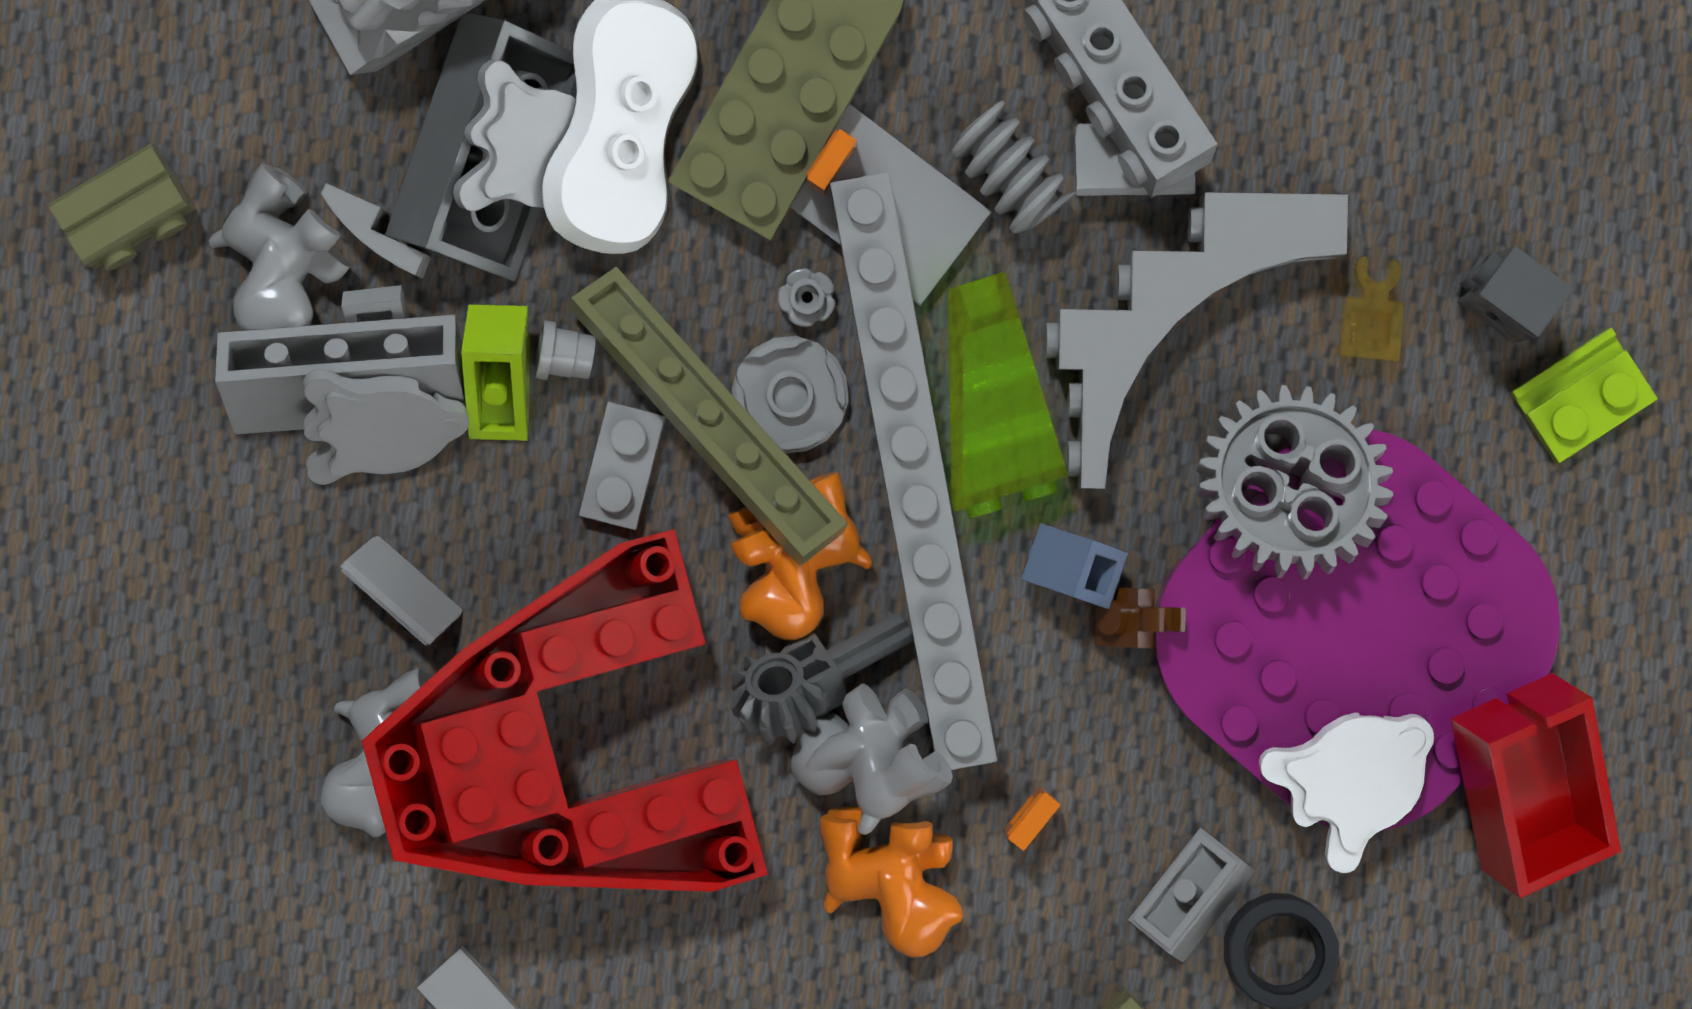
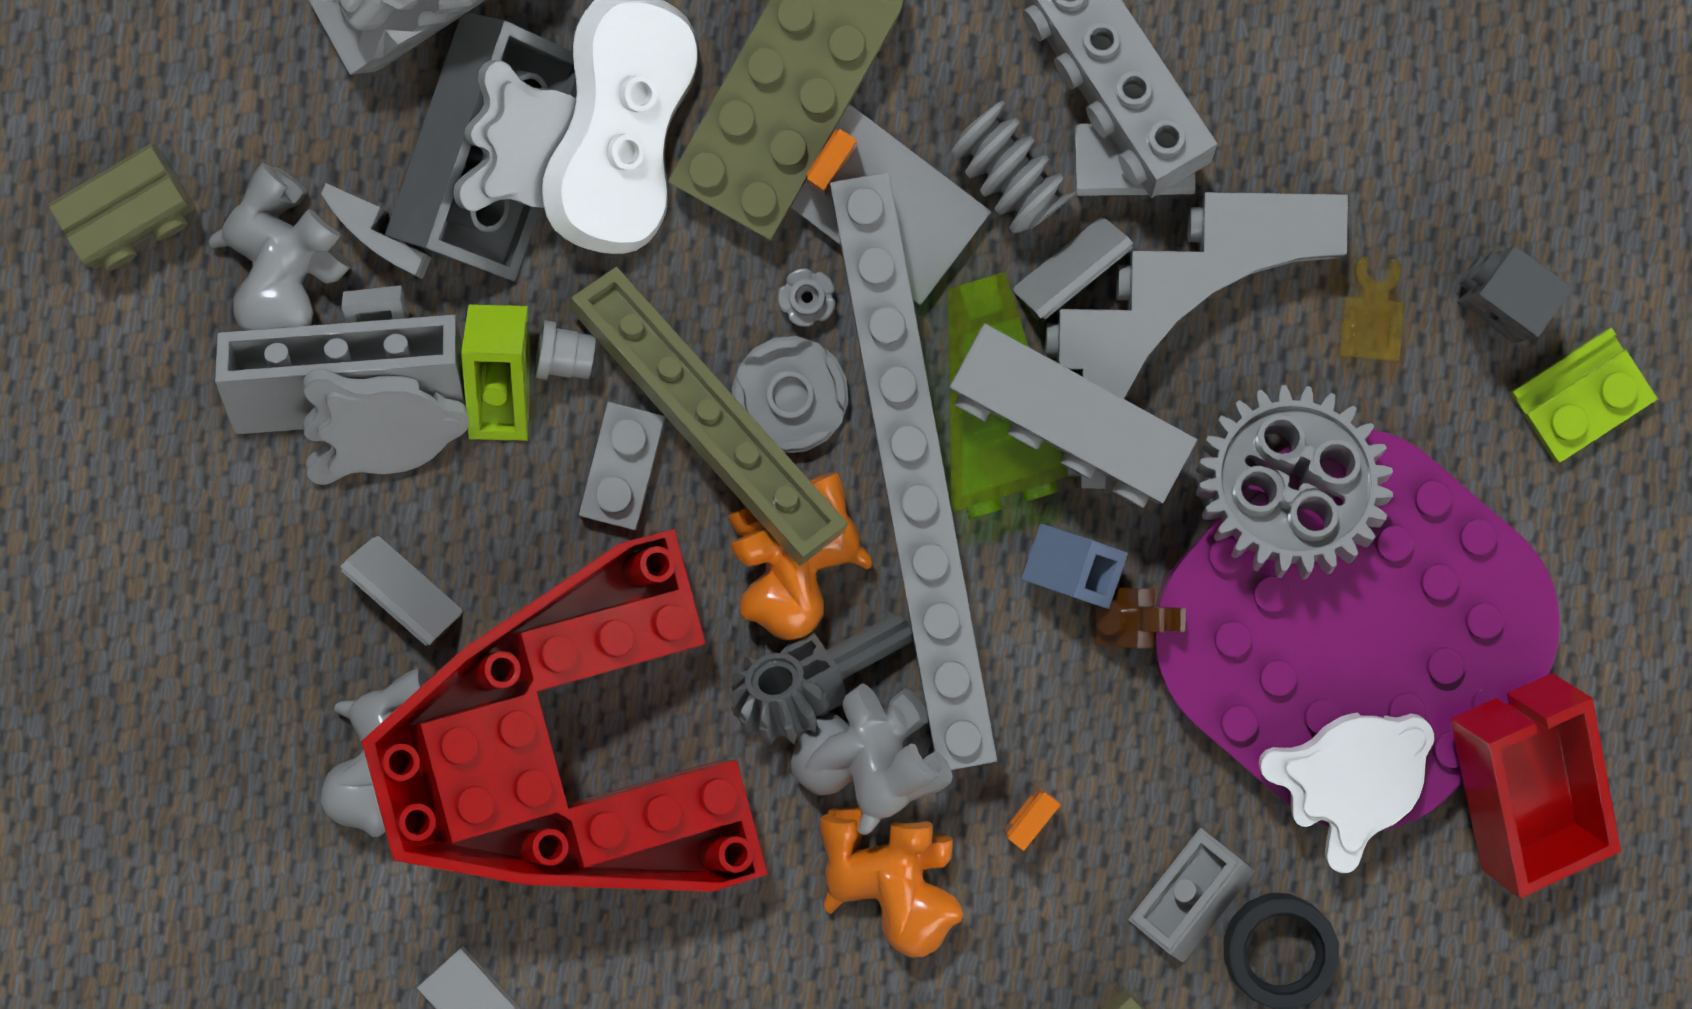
none -> light grey brick [947,323,1198,508]
none -> light grey slope [1013,217,1133,322]

